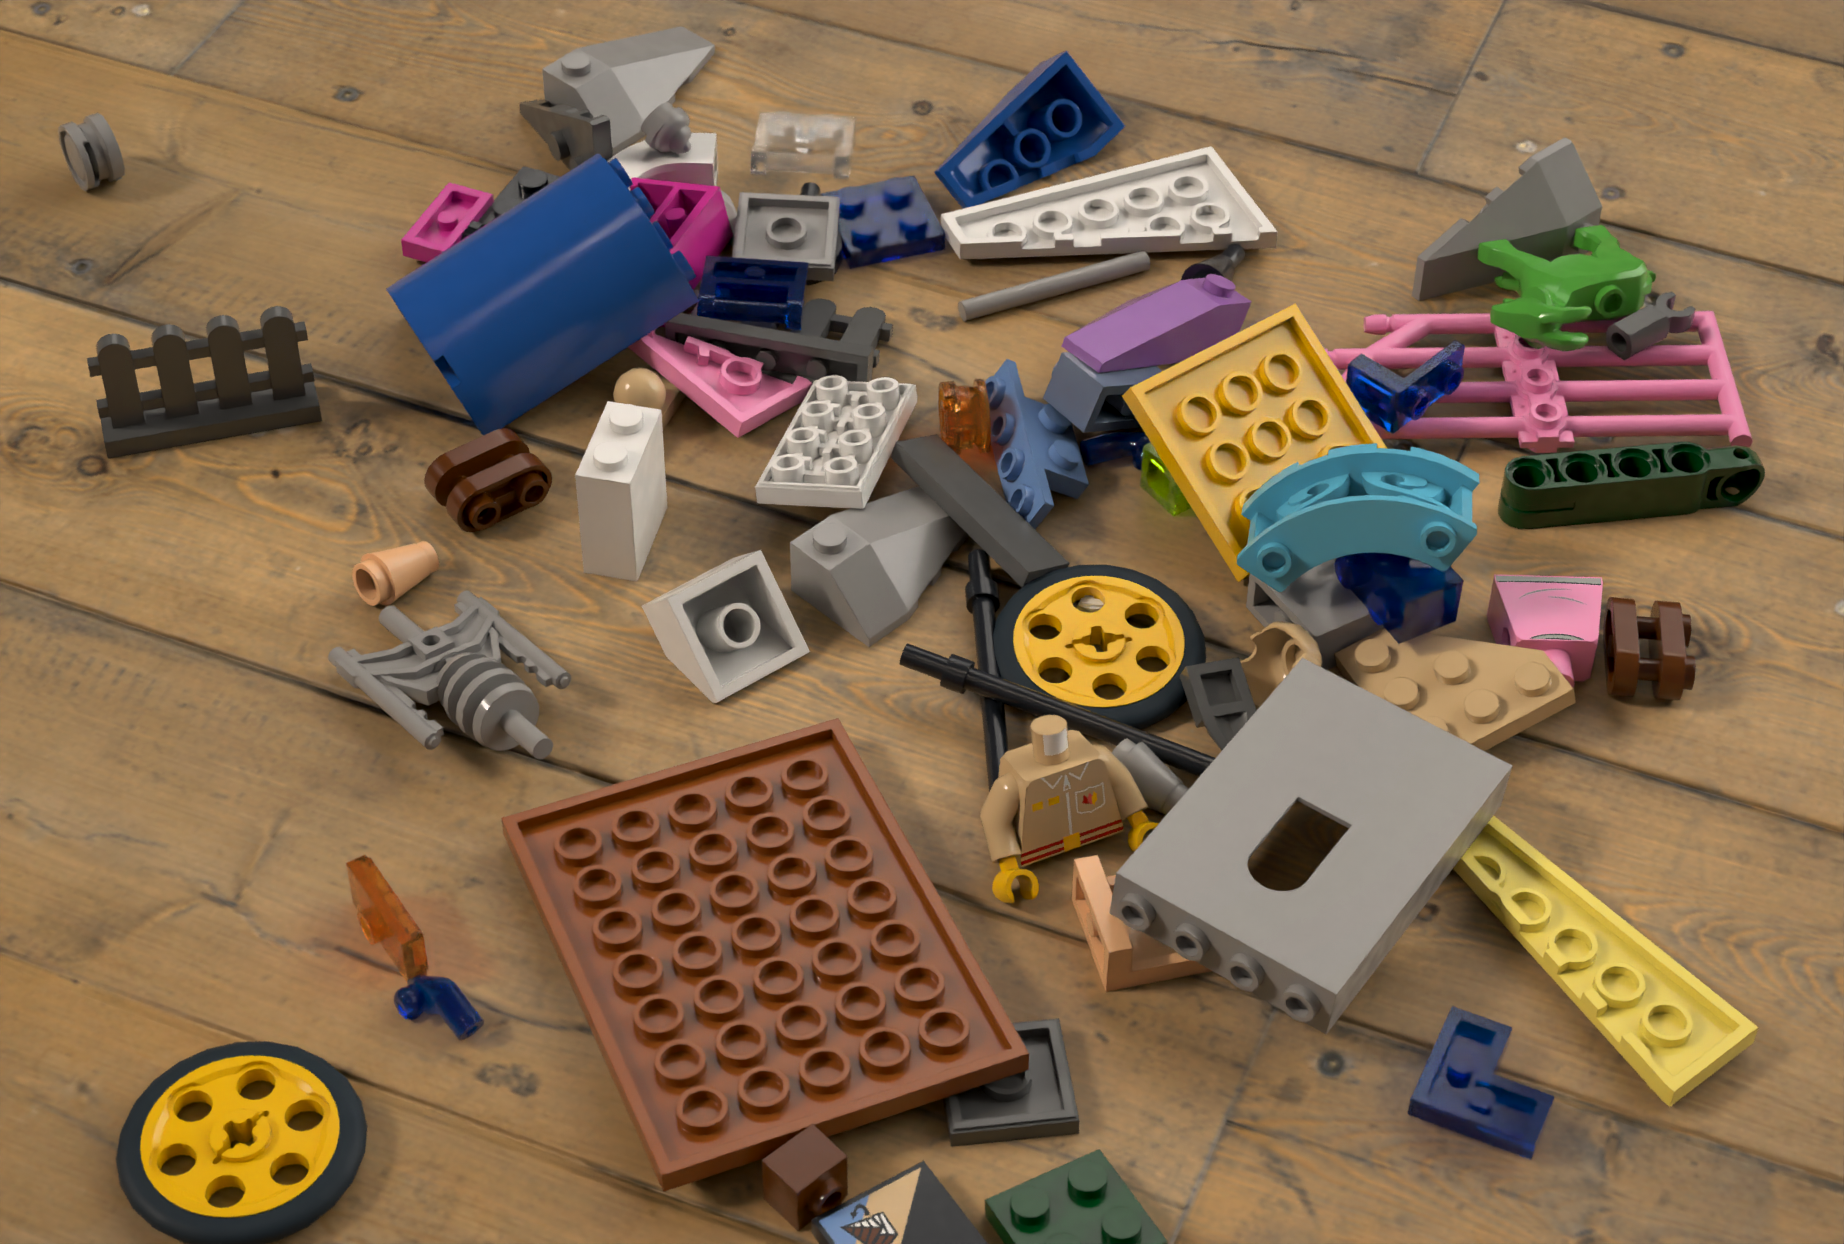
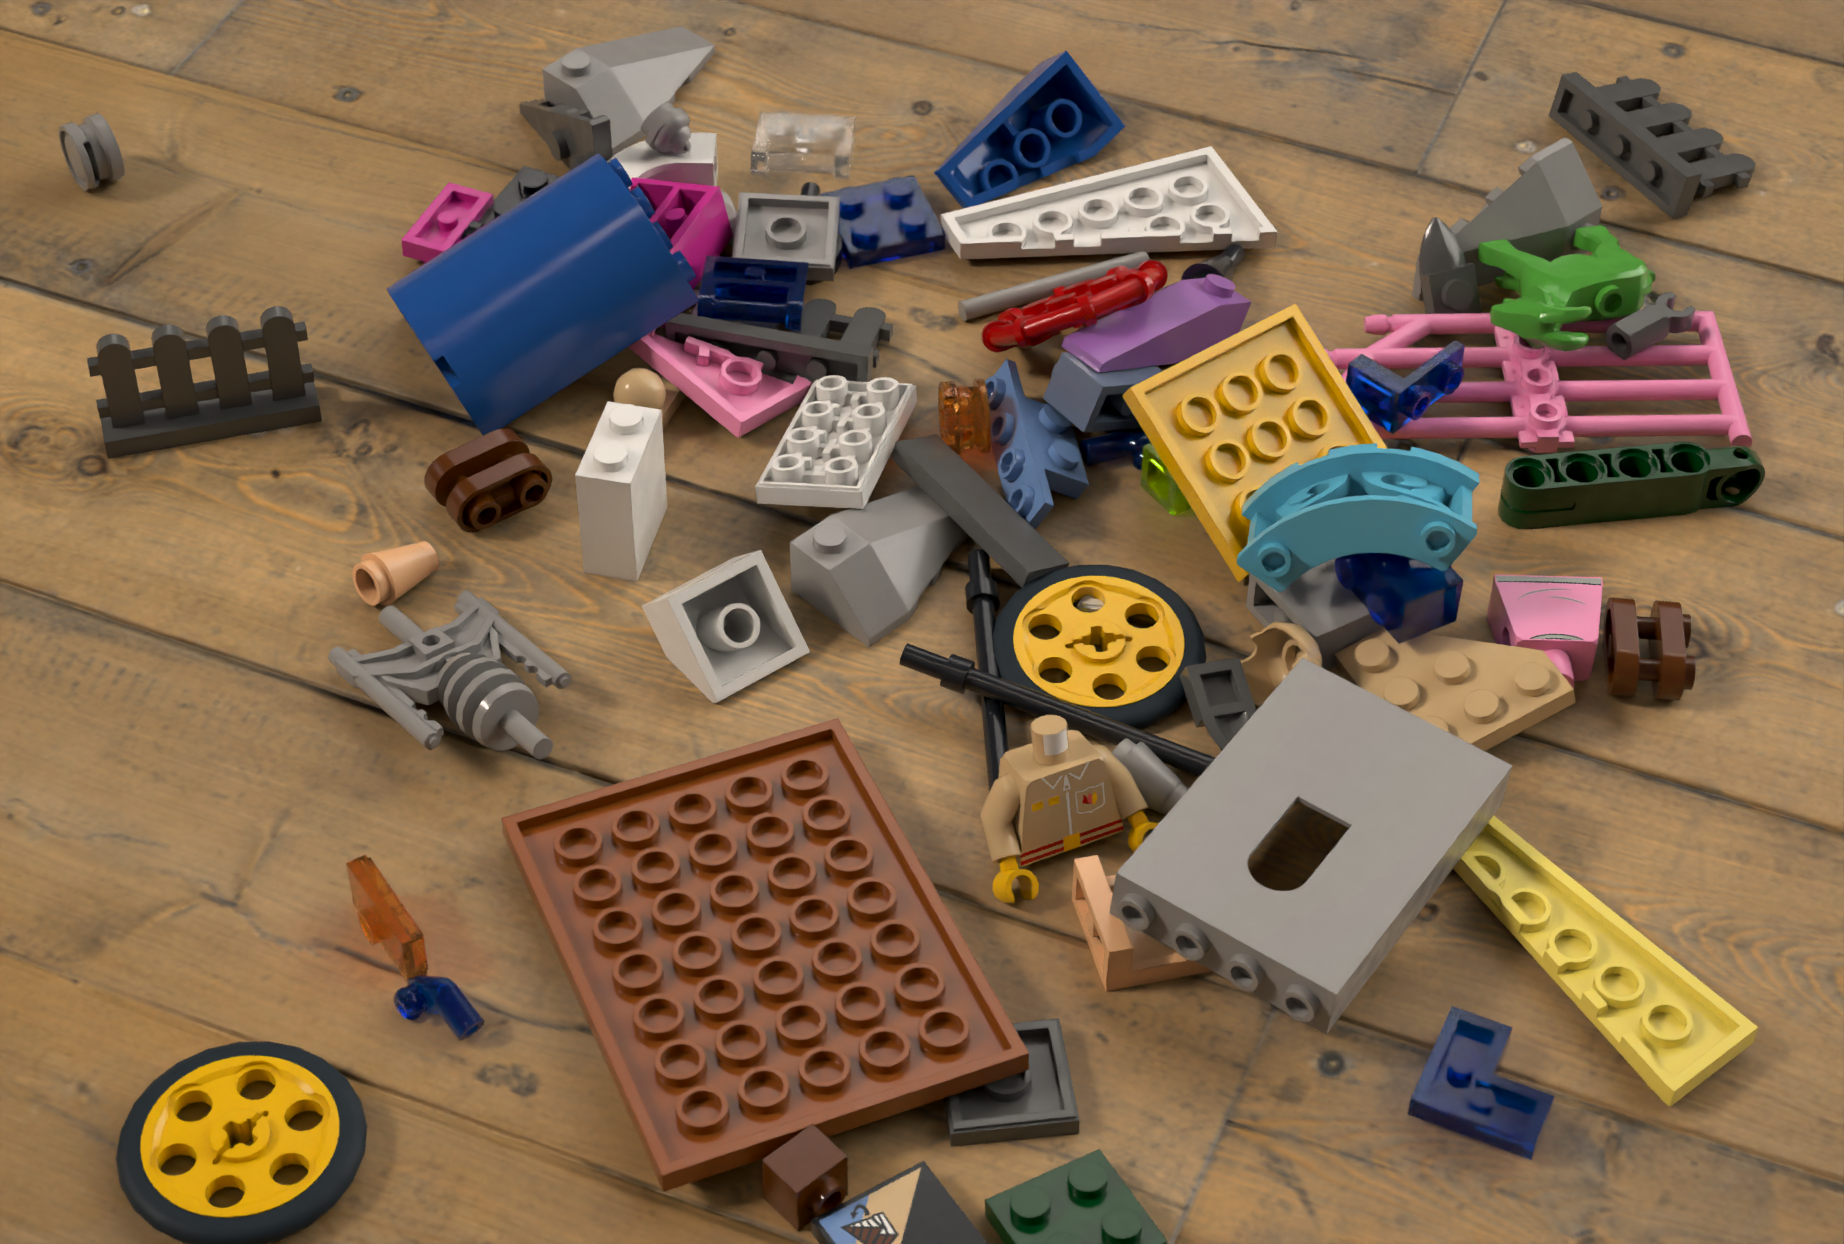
none -> red plate [981,260,1168,353]
none -> dark grey plate [1419,217,1482,314]
none -> dark grey fence [1549,72,1755,219]

